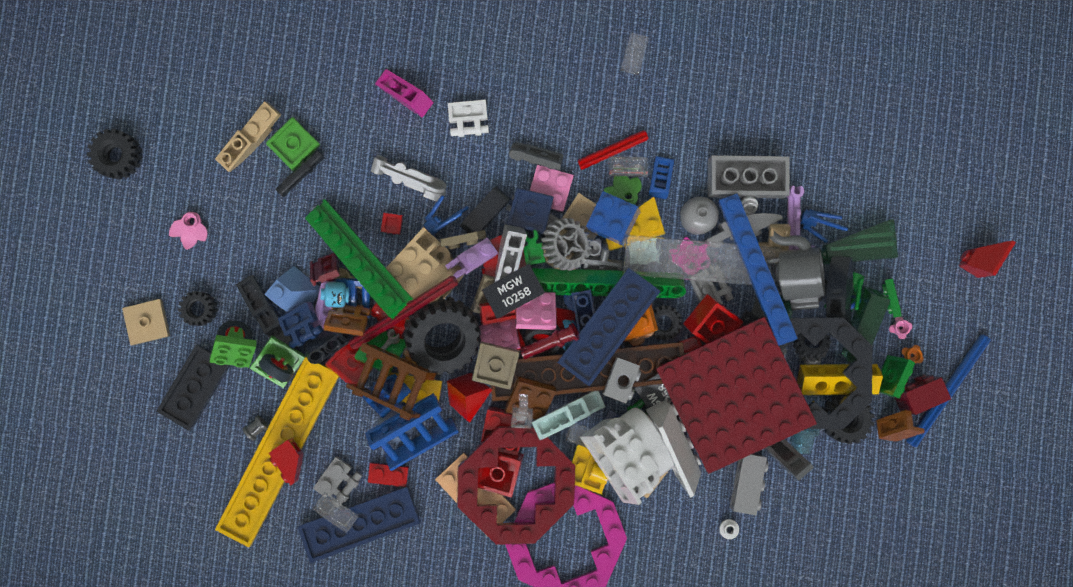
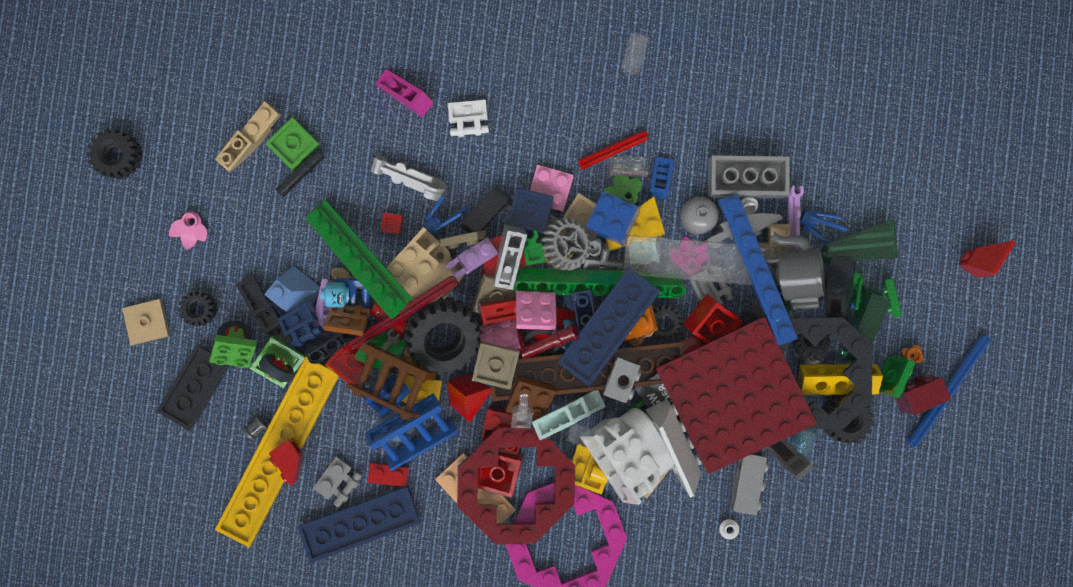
dark red plate [310,252,340,286] -> none
clear slope [313,492,358,533] -> none
black sticker [482,264,545,319] -> none
dark grey hinge [509,142,564,171] -> none
dark orange panel [876,410,925,442] -> none
bright pink plate [889,317,912,339] -> none

